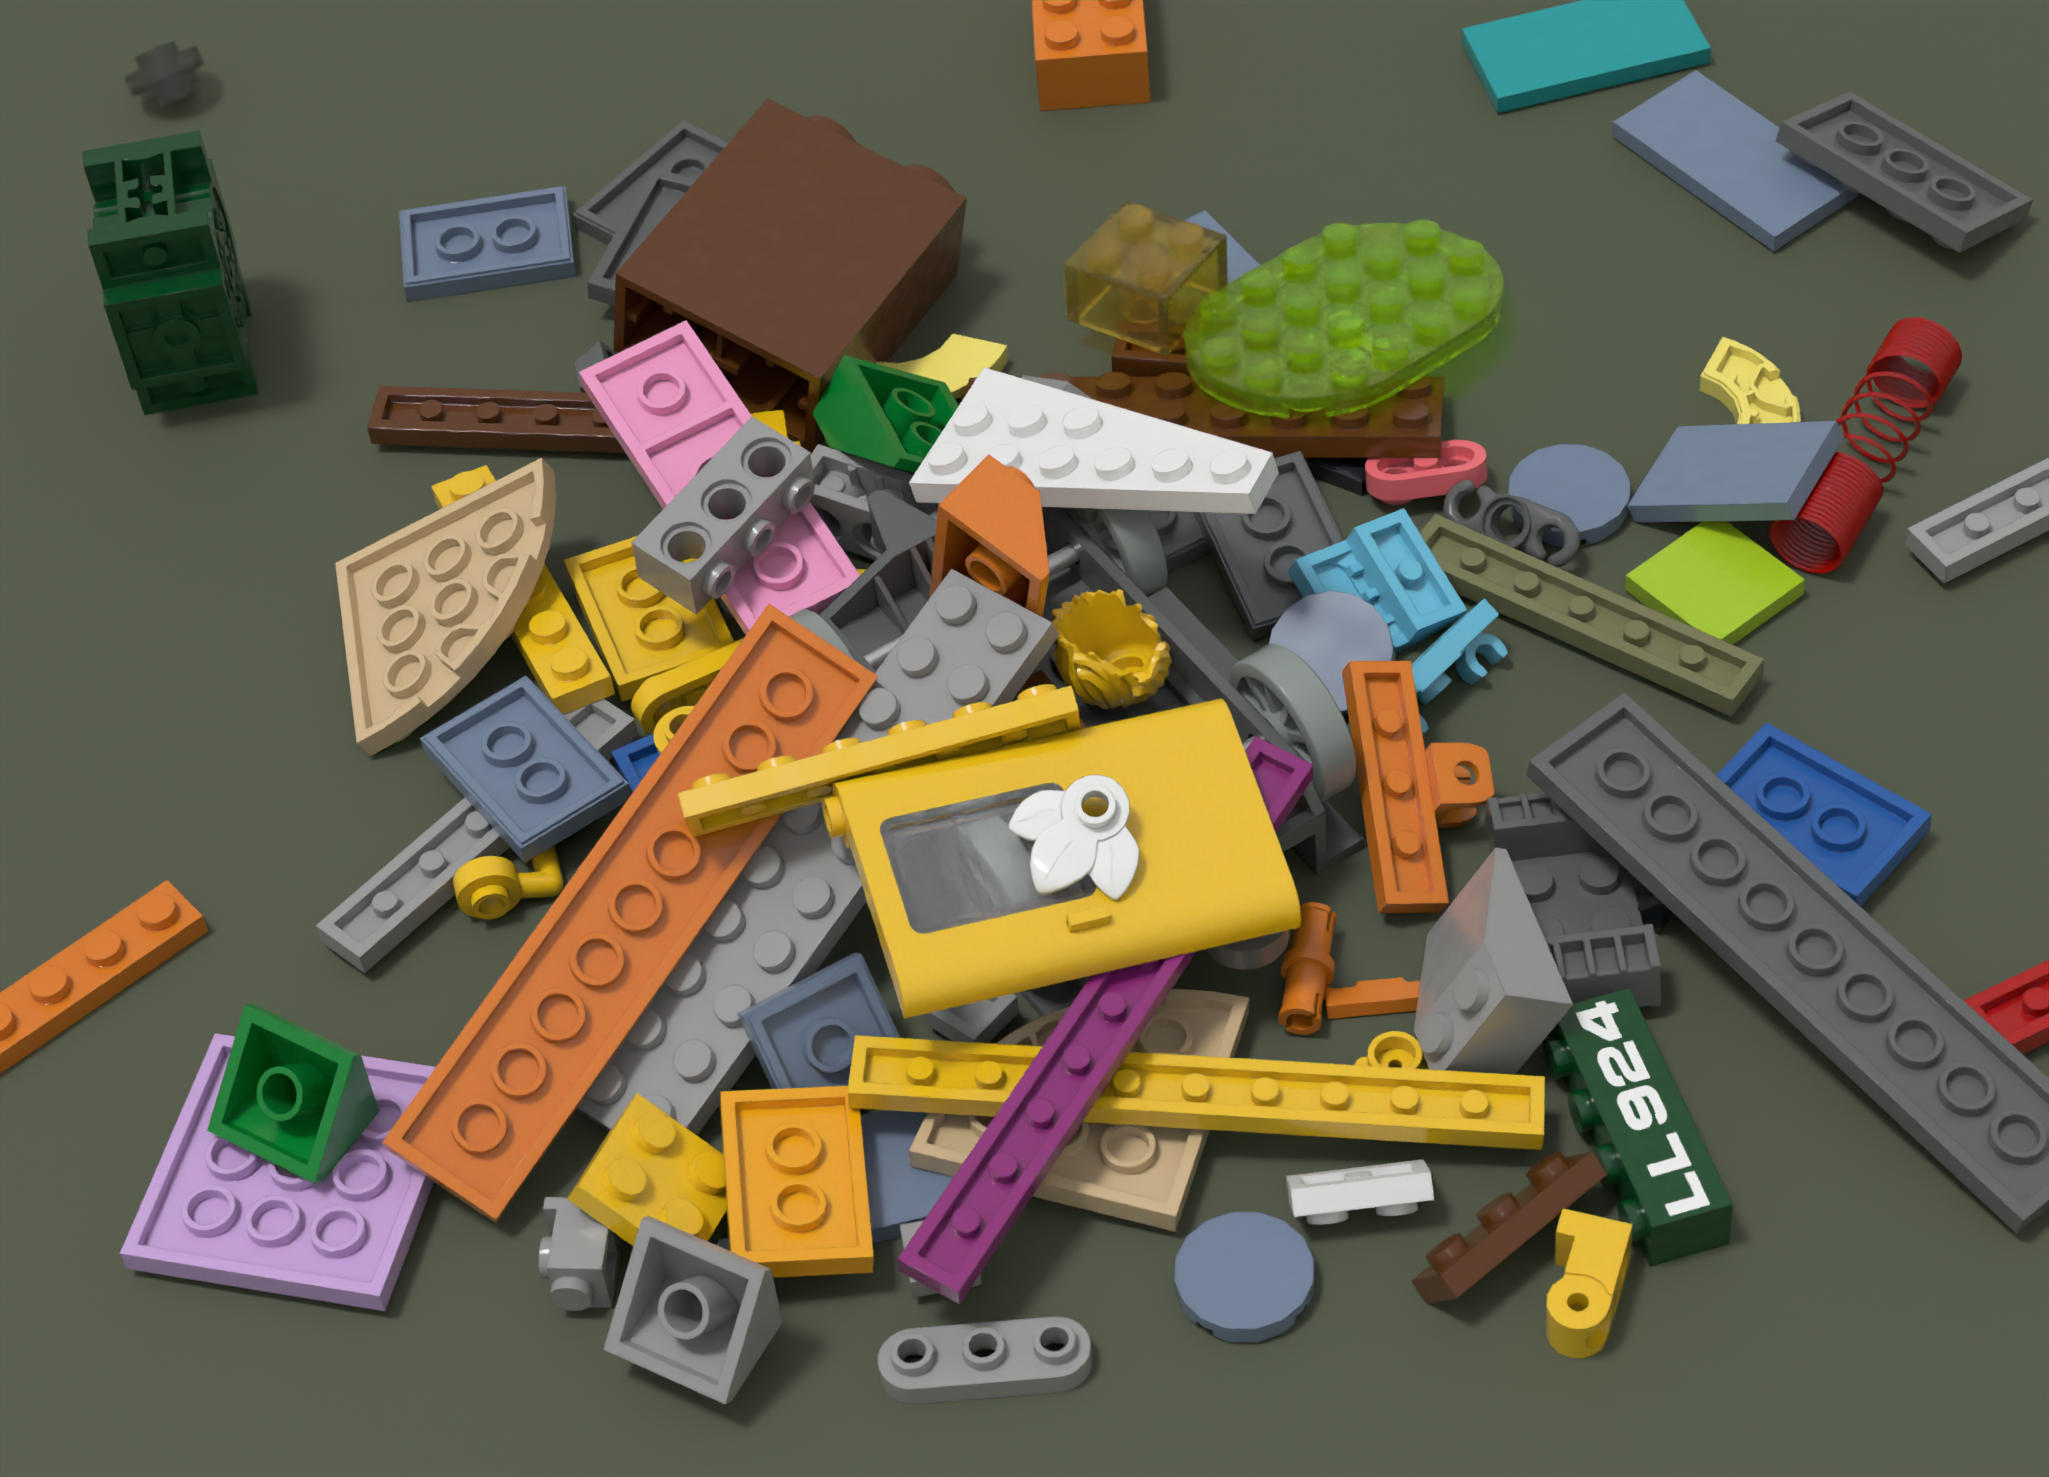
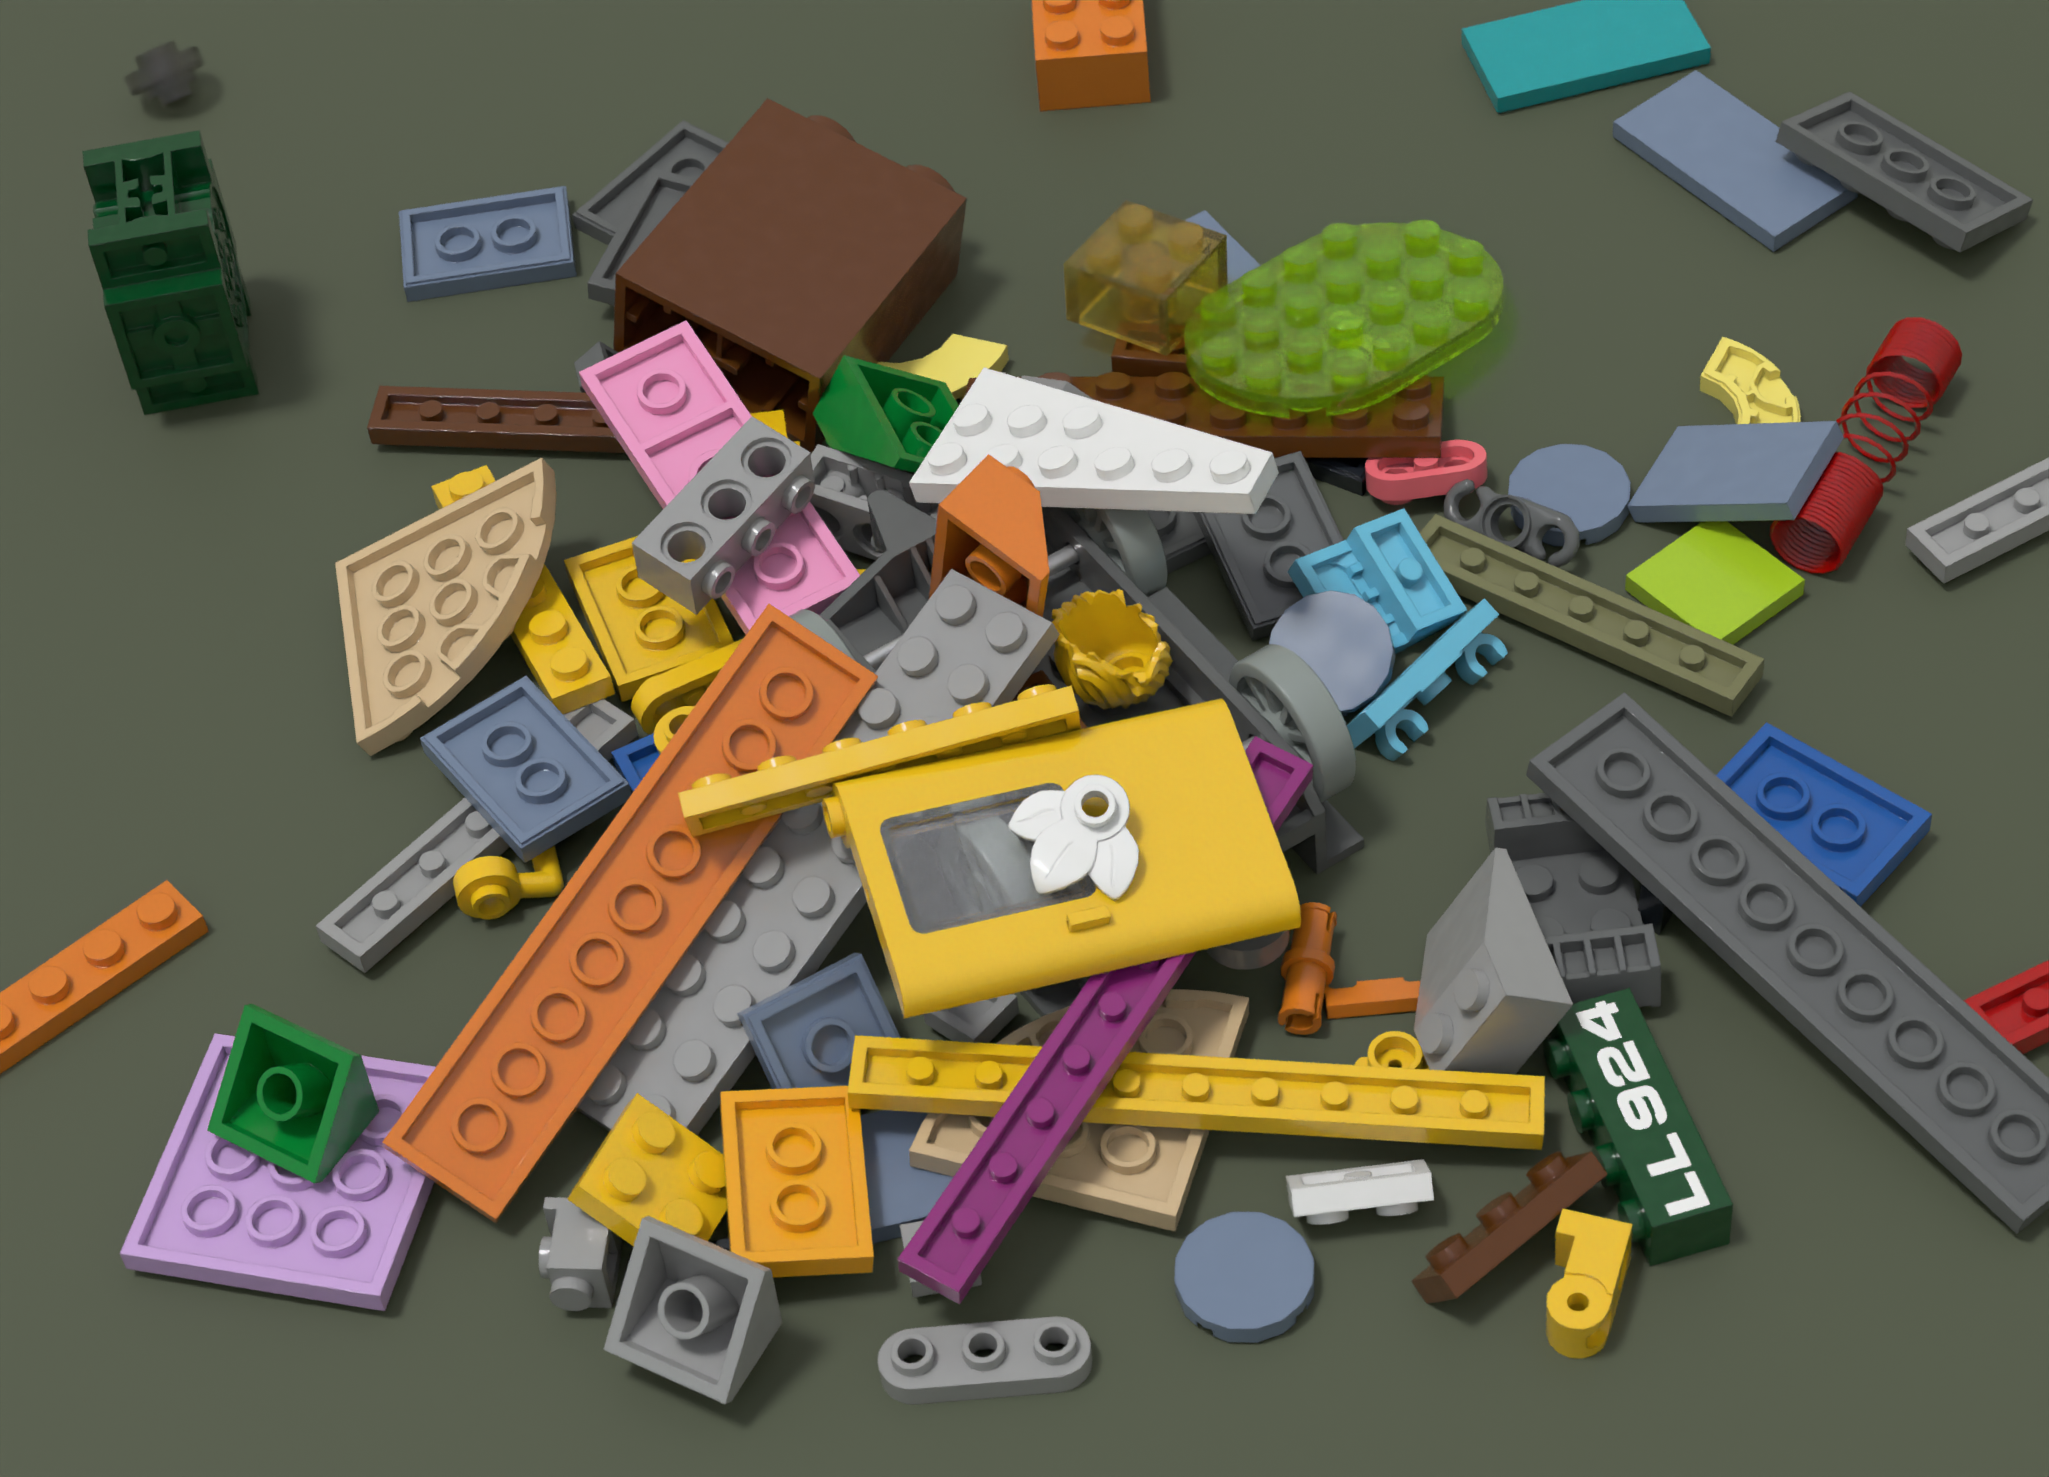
orange plate [1342,661,1495,914] -> none

